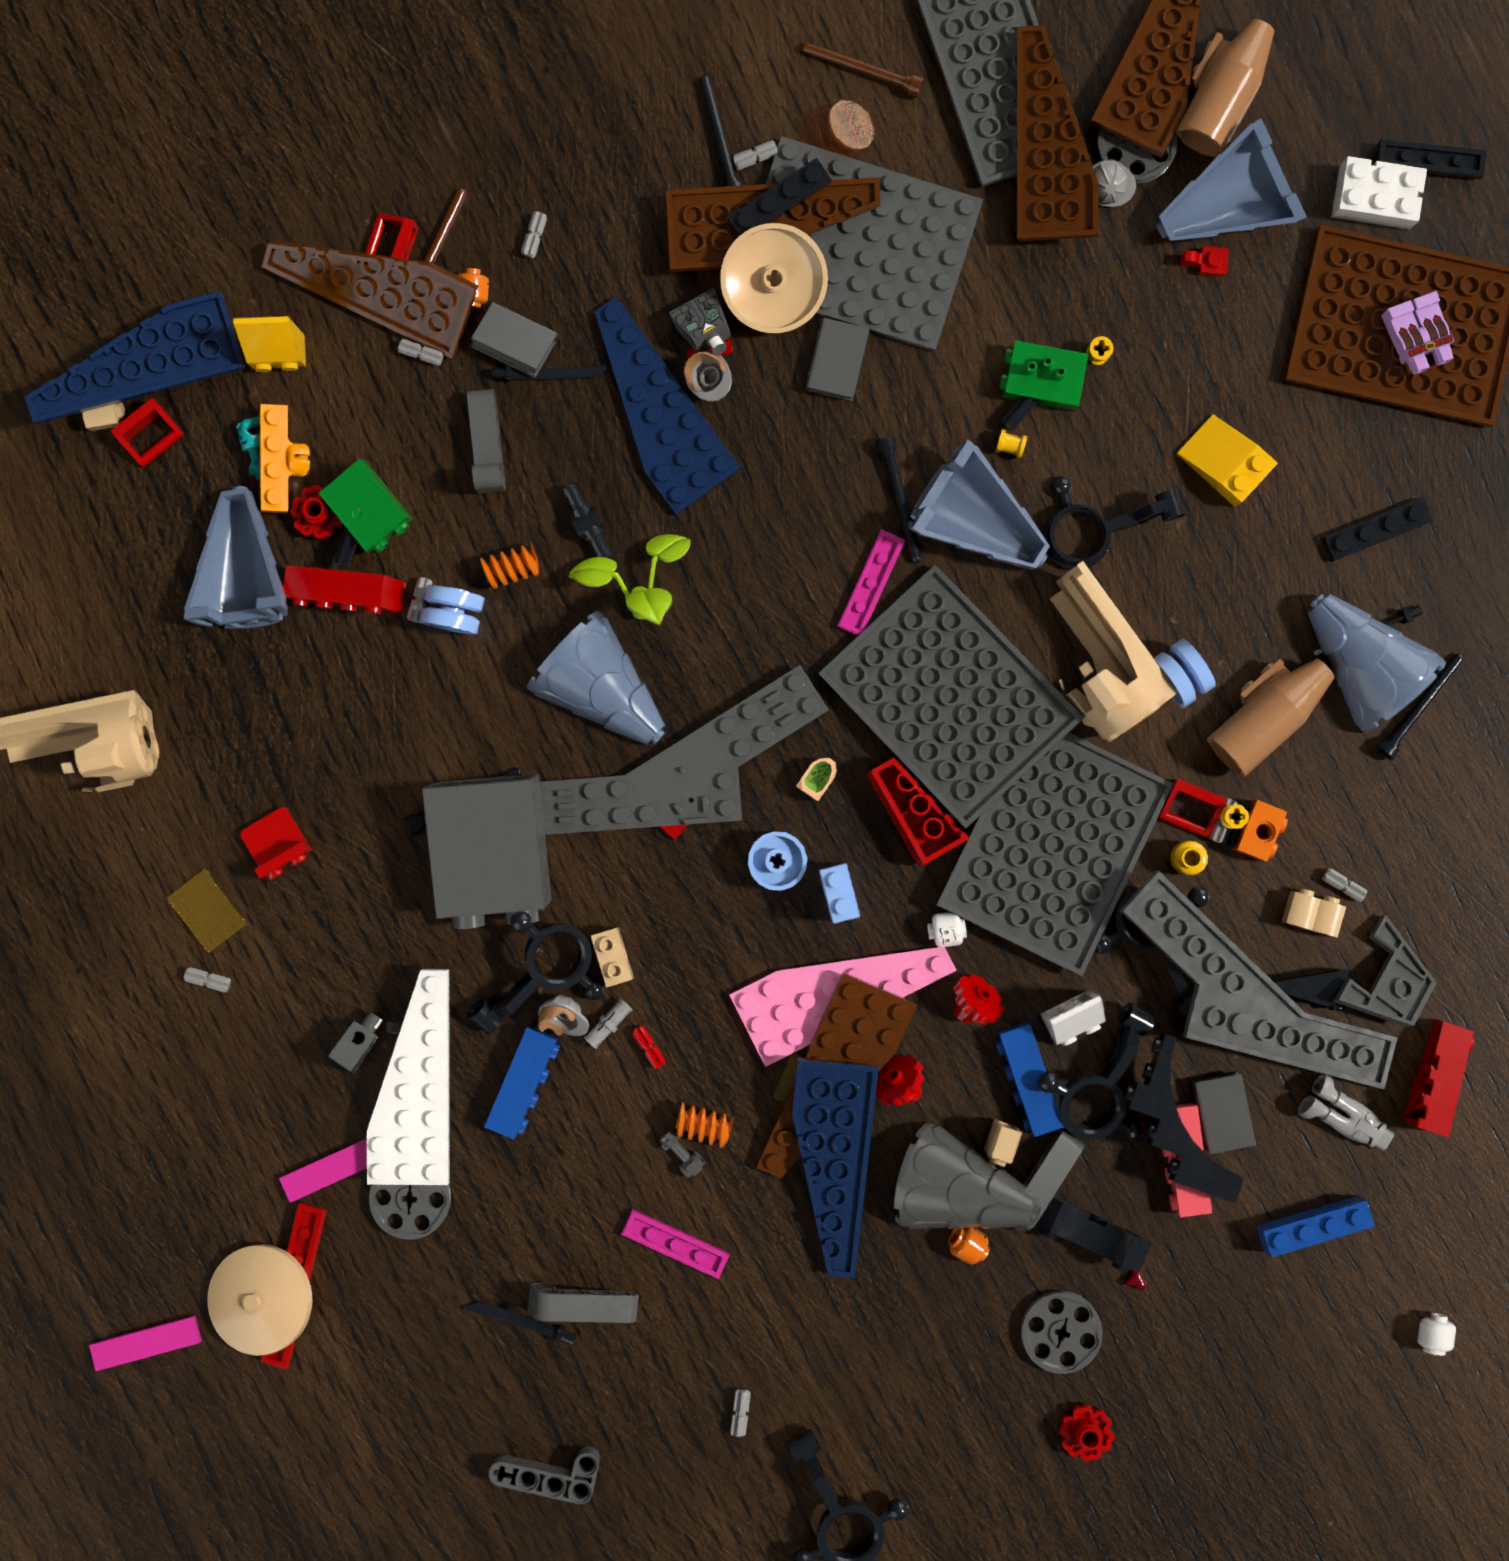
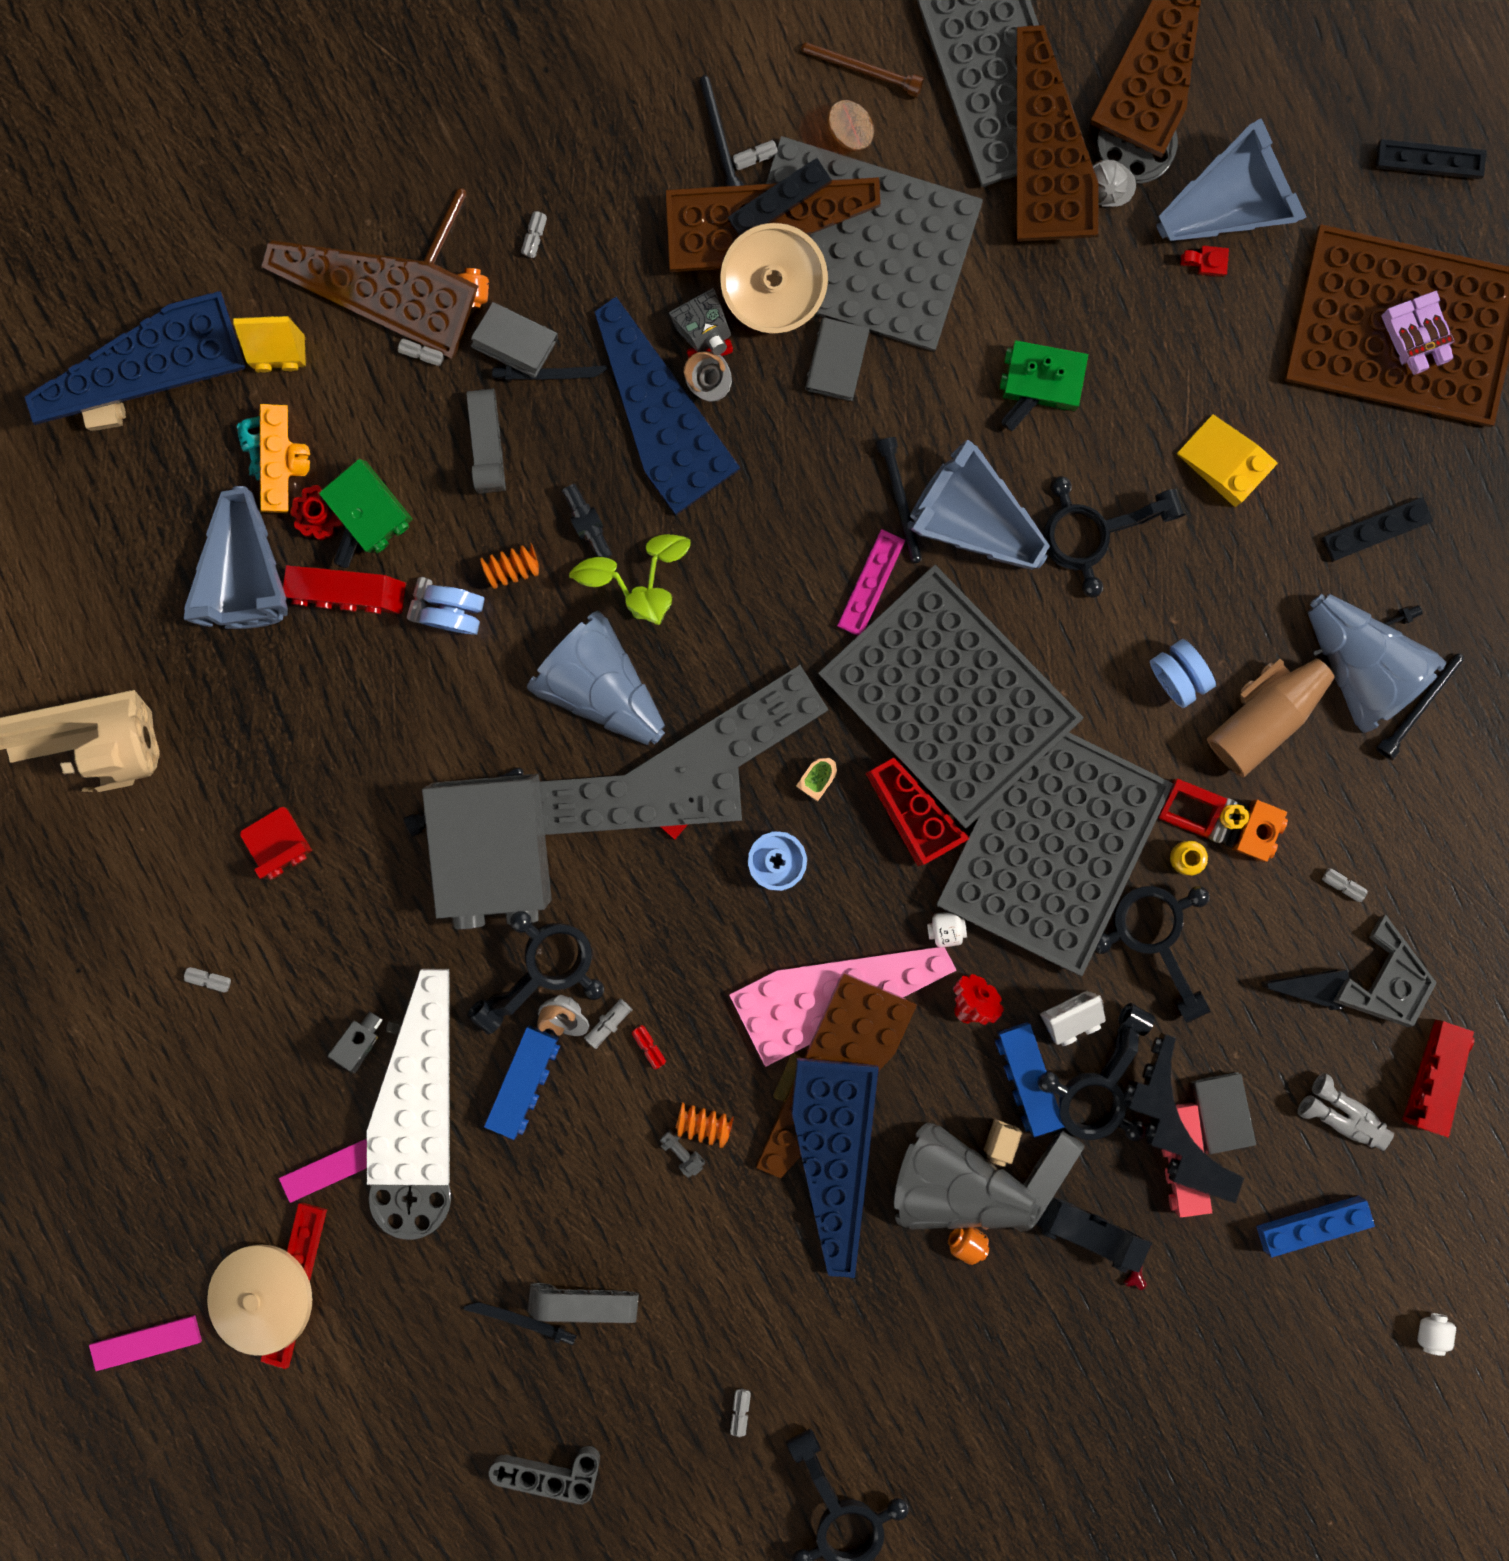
red tile [111,398,184,467] -> none
clear yellow piece [167,869,247,953] -> none
red tile [364,213,418,259] -> none
tan brick [591,927,634,988] -> none
dark pink tile [621,1209,730,1279] -> none
light blue brick [818,863,860,923] -> none
red plant [876,1054,924,1106] -> none
yellow bush [995,429,1027,459] -> none
dark grey wedge [1021,1290,1103,1374] -> none
tan piece [1050,561,1178,742] -> none
red plant [1058,1404,1114,1462] -> none
yellow bush [1086,336,1114,366] -> none
dark grey piece [1120,871,1398,1089] -> none
medium nougat piece [1176,19,1275,157] -> none
tan brick [1281,888,1346,938] -> none
white piece [1332,156,1427,230] -> none

